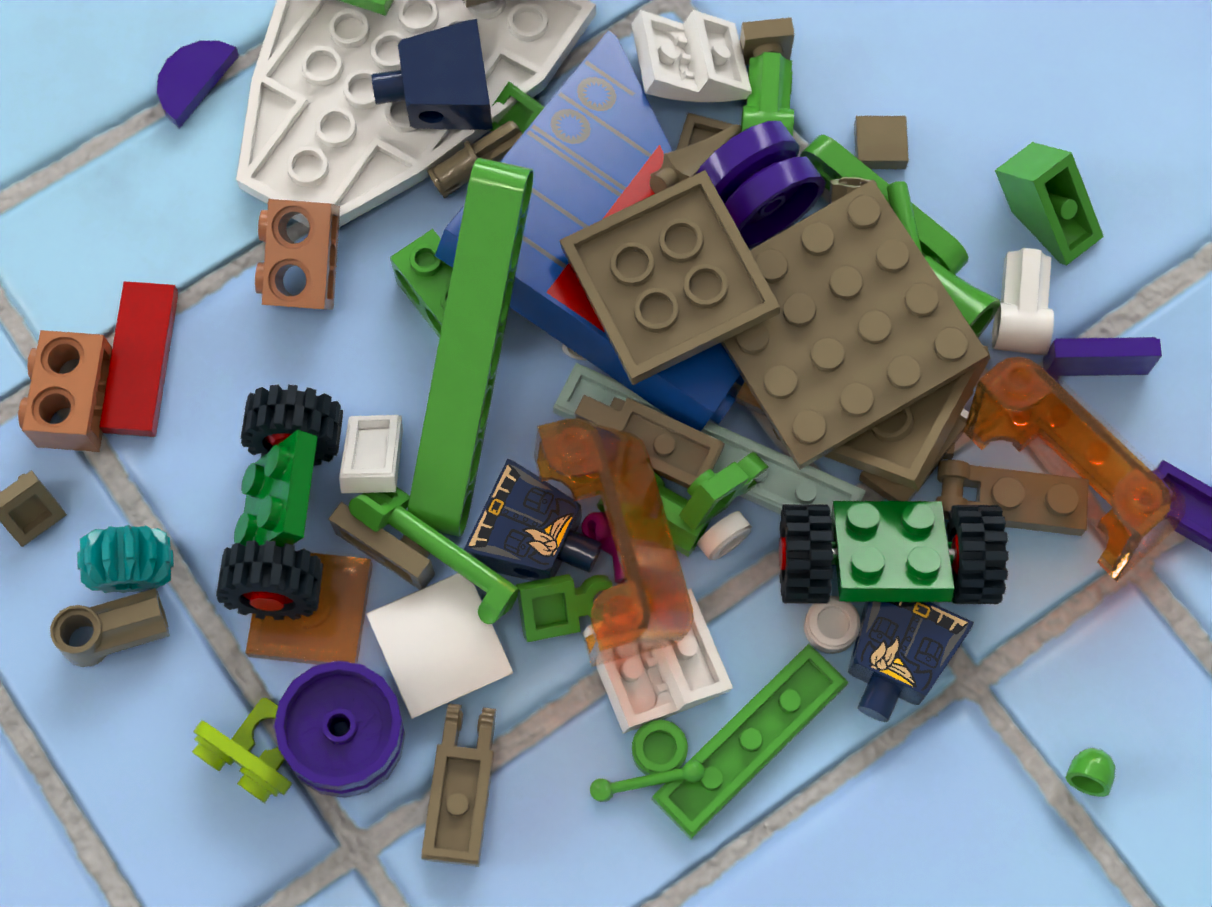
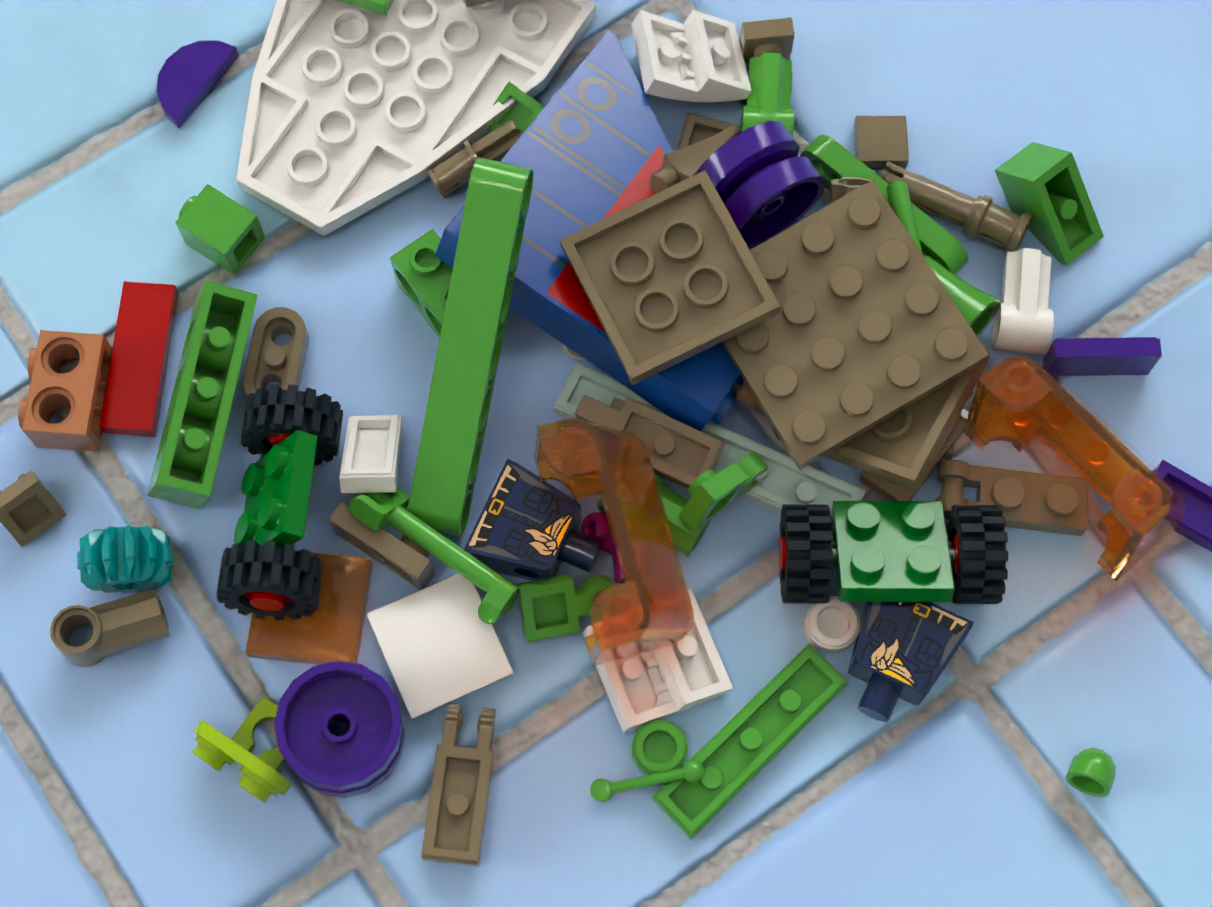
nougat brick [255,199,340,310] -> none
dark blue torso [371,19,493,130] -> none
white tile [697,511,752,560] -> none
none -> bright green brick [147,280,258,509]
none -> bright green brick [175,184,265,276]
none -> dark tan plate [243,307,309,397]
none -> dark tan pin [880,161,1033,254]

